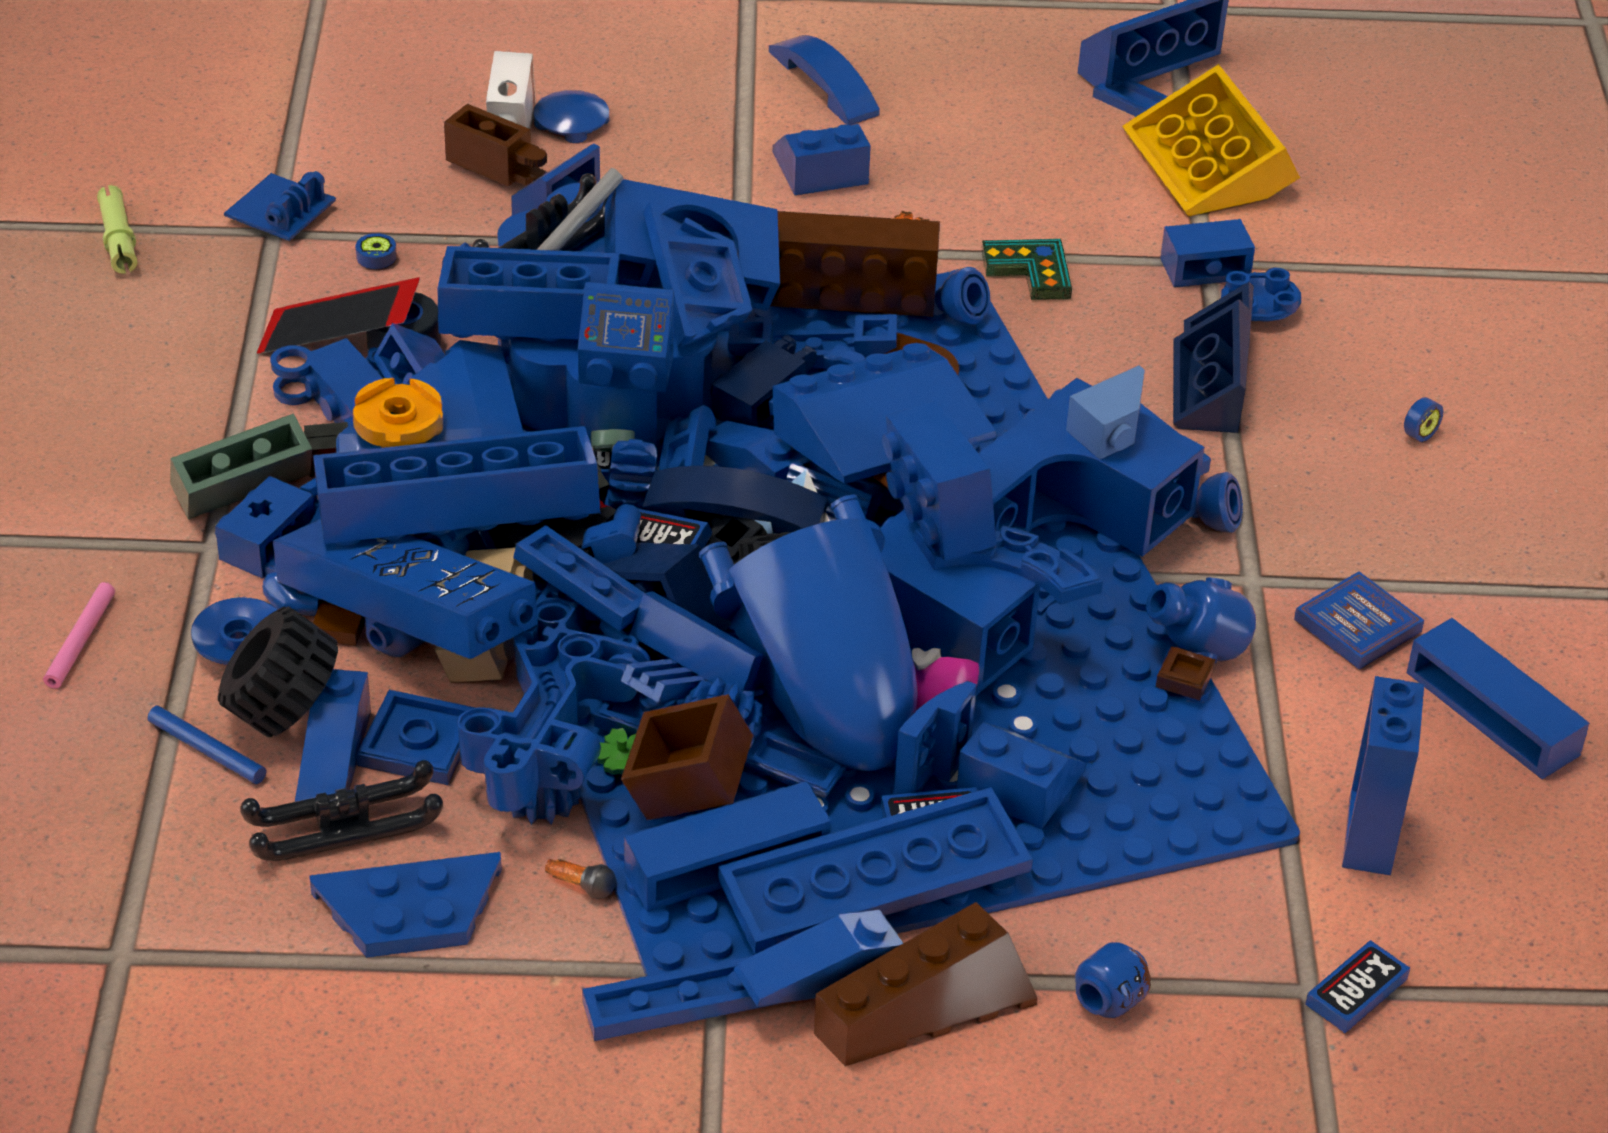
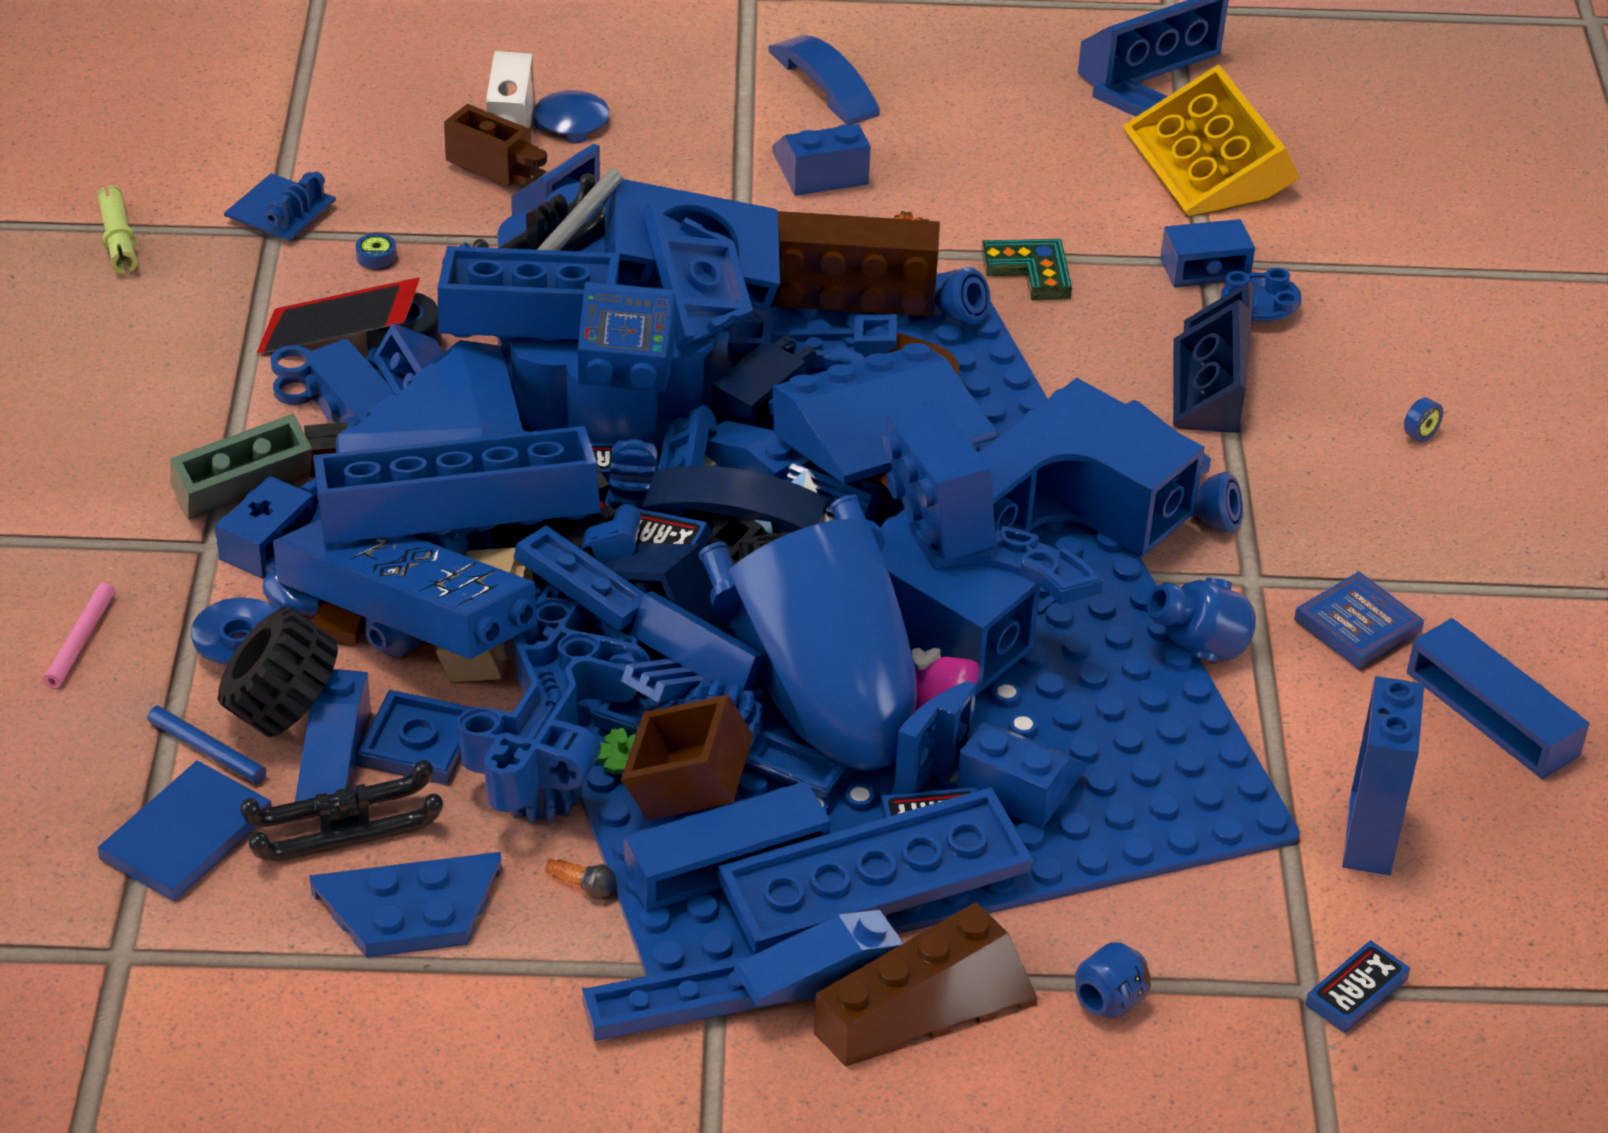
light orange plate [353,378,443,448] -> none
sand green tile [591,429,635,452] -> none
medium blue slope [1066,365,1145,459] -> none
reddish brown tile [1156,646,1216,701] -> none
none -> blue tile [97,760,272,902]

